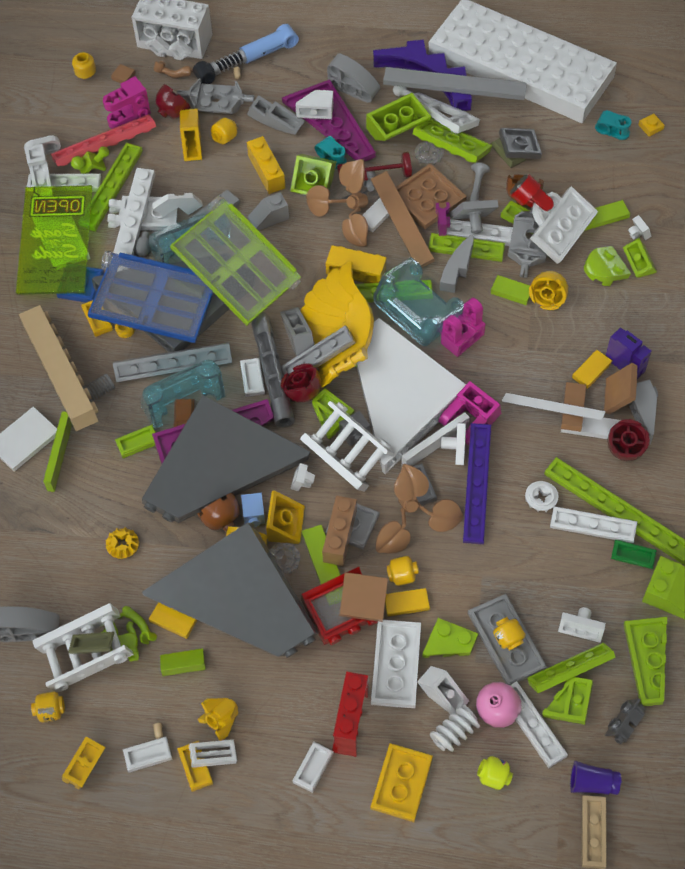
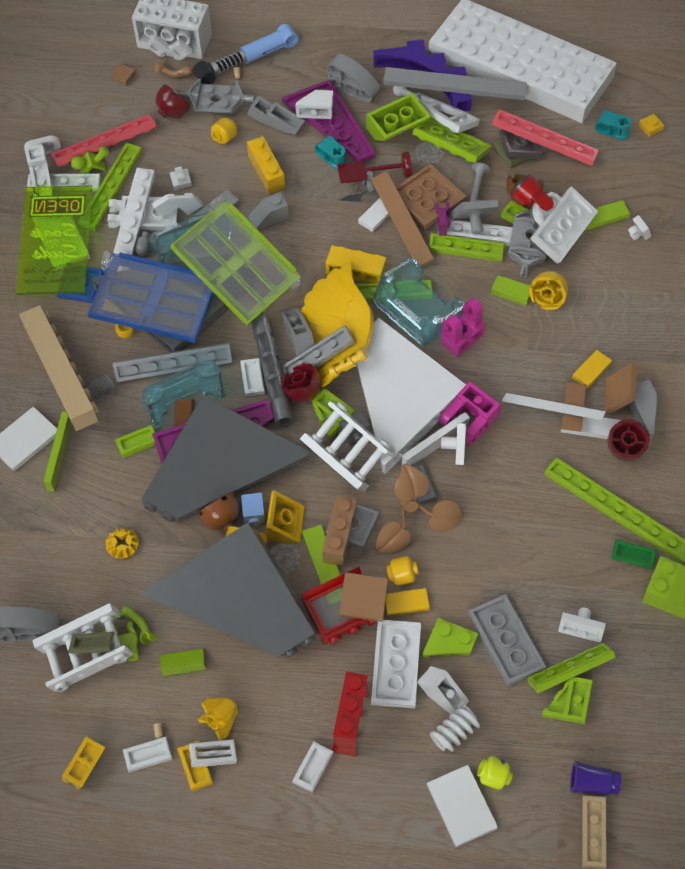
yellow head [31,691,65,723] -> none
yellow head [72,52,96,79] -> none
yellow tile [81,300,113,337] -> none
dark pink brick [103,76,151,129] -> none
yellow tile [149,602,197,639] -> none
yellow slope [180,109,202,161] -> none
lime slope [290,154,336,195] -> none
white tile [291,463,315,491] -> none
medium nougat plant [306,159,368,247] -> none
yellow tile [370,743,433,822] -> none
light grey slope [440,235,474,293] -> none
dark purple tile [463,423,491,544] -> none
bright pink cylinder [476,682,521,728] -> none
yellow head [493,617,525,651] -> none
white tile [510,681,568,768] -> none
white gear [525,481,558,512] -> none
white tile [550,506,637,543] -> none
lime slope [584,246,631,286] -> none
flat silver hinge [605,699,645,744] -> none
dark purple piece [606,327,651,379] -> none
lime slope [622,238,657,278] -> none
lime wing [623,617,667,706] -> none
none -> white tile [170,166,192,191]
none -> white tile [427,765,498,848]
none -> coral plate [492,109,599,166]

